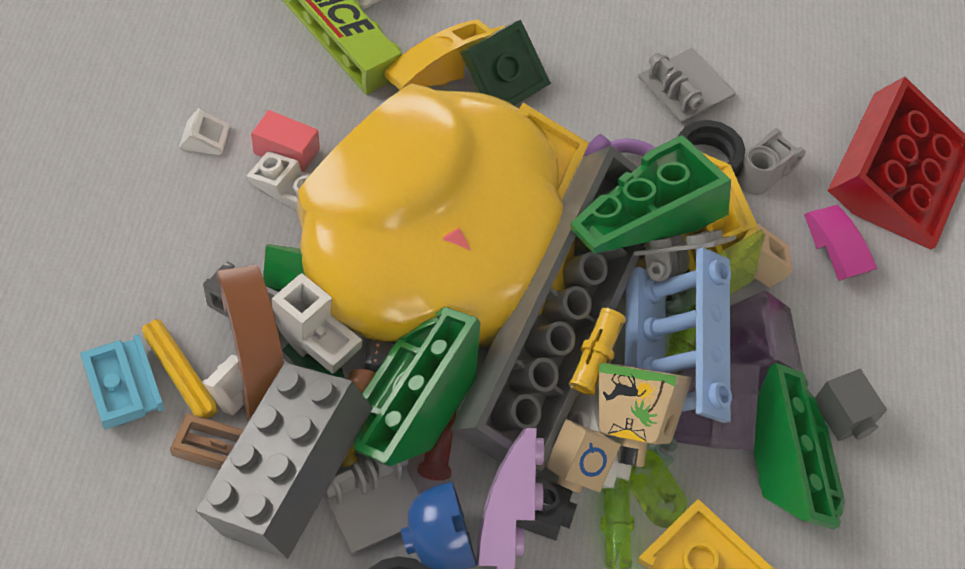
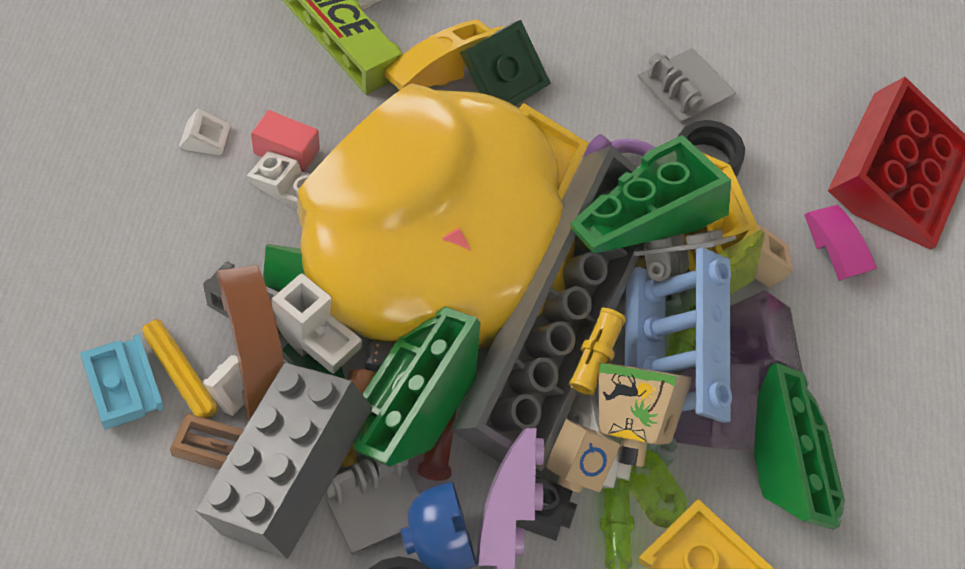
light grey piece [737,129,806,194] -> none
dark grey brick [815,368,887,441] -> none

